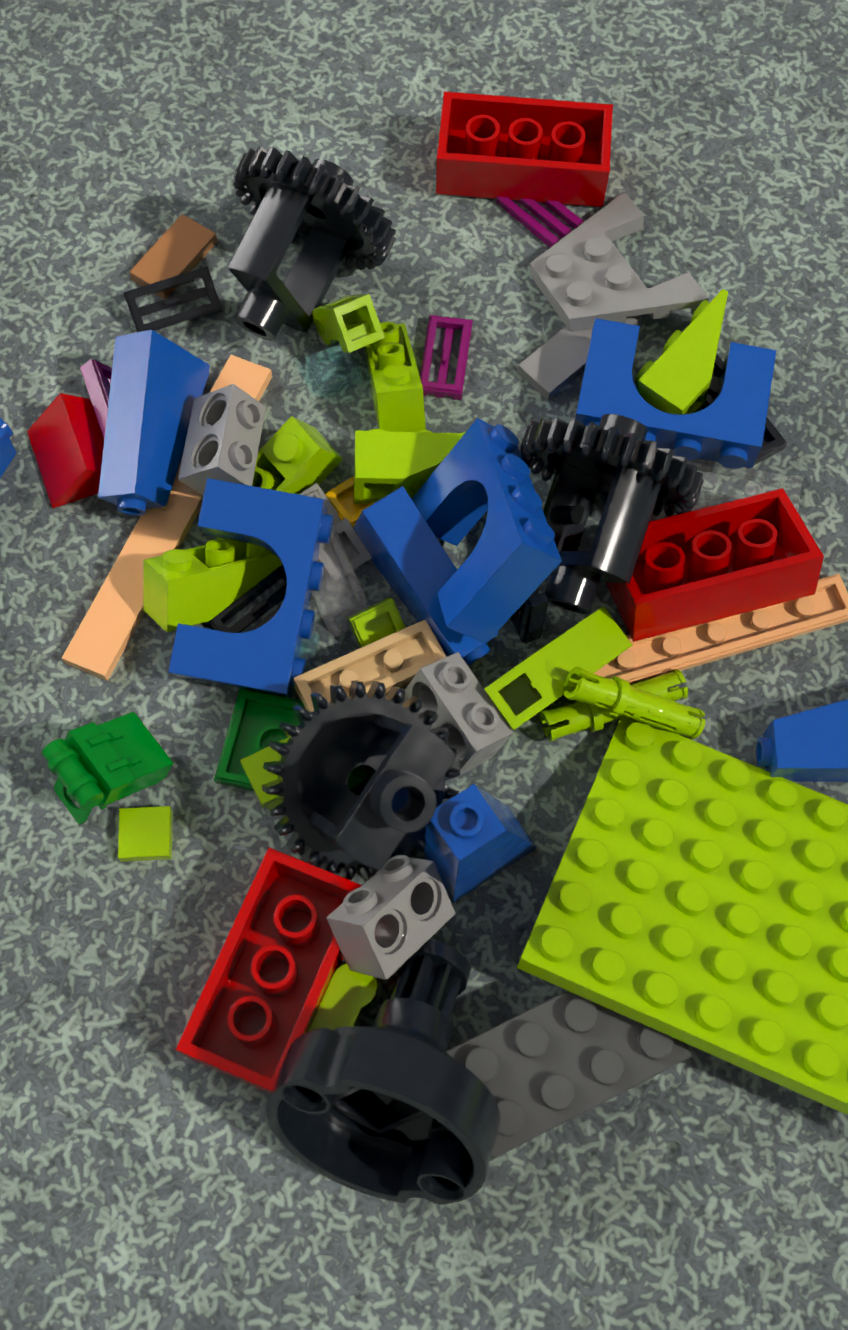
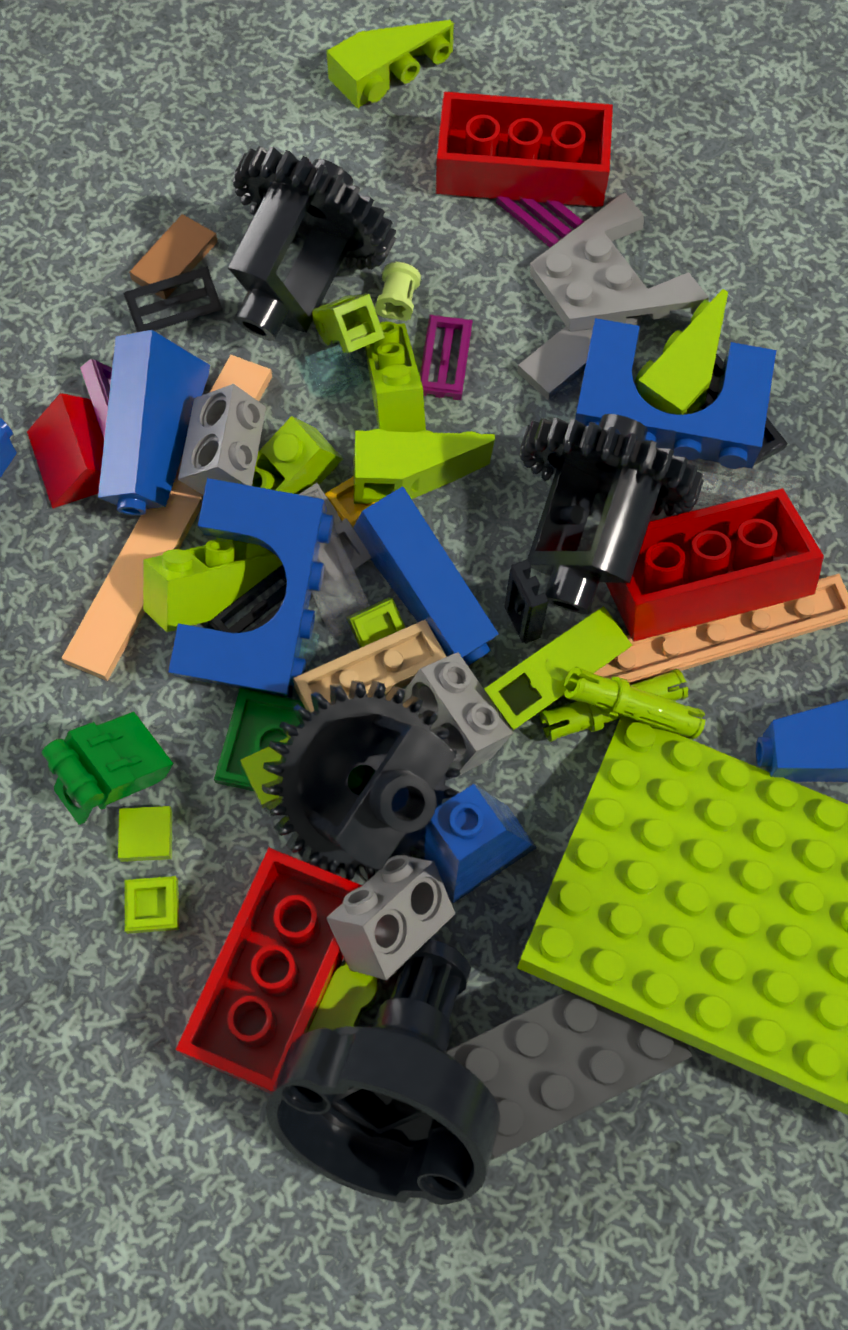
blue arch [412,418,562,644] -> none
none -> lime tile [125,876,179,934]
none -> lime slope [326,20,454,109]
none -> yellowish green bush [375,262,421,321]

